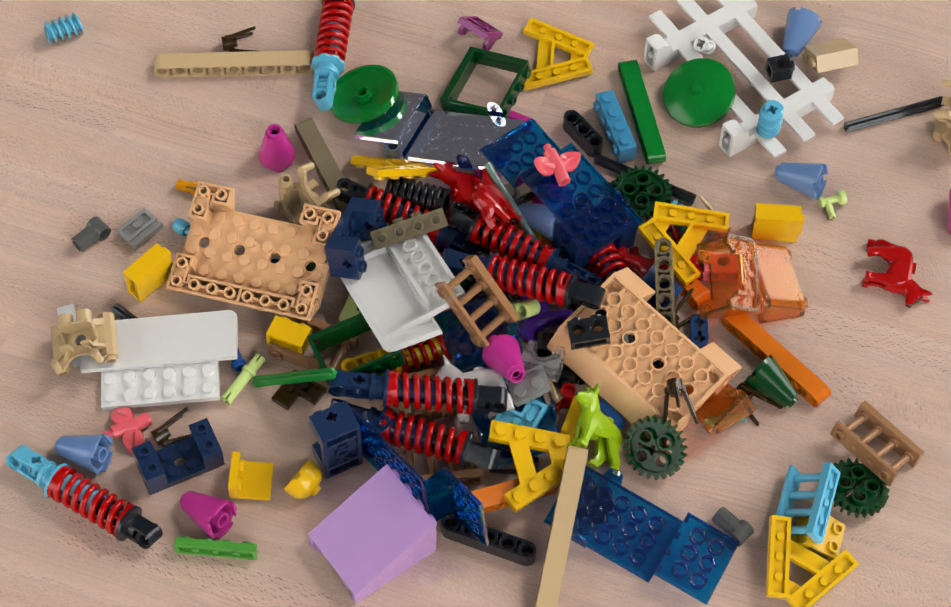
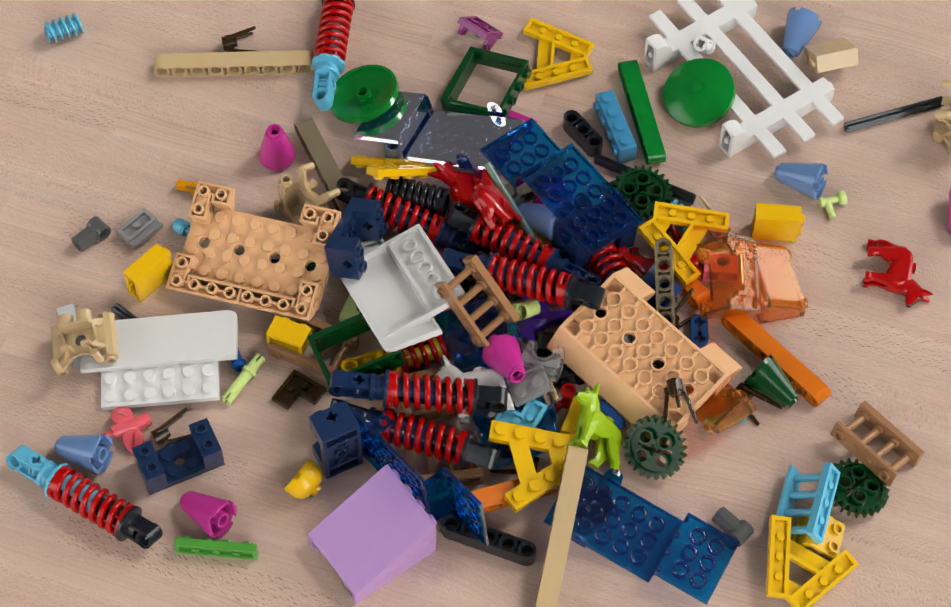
yellow bracket [228,451,274,500] -> none
green axle [252,367,338,387] -> none
dark tan bracket [370,208,448,250] -> none
coral plant [534,144,581,187] -> none
black brick [567,314,610,350] -> none
medium azure piece [756,100,784,138] -> none
black brick [765,54,795,83] -> none

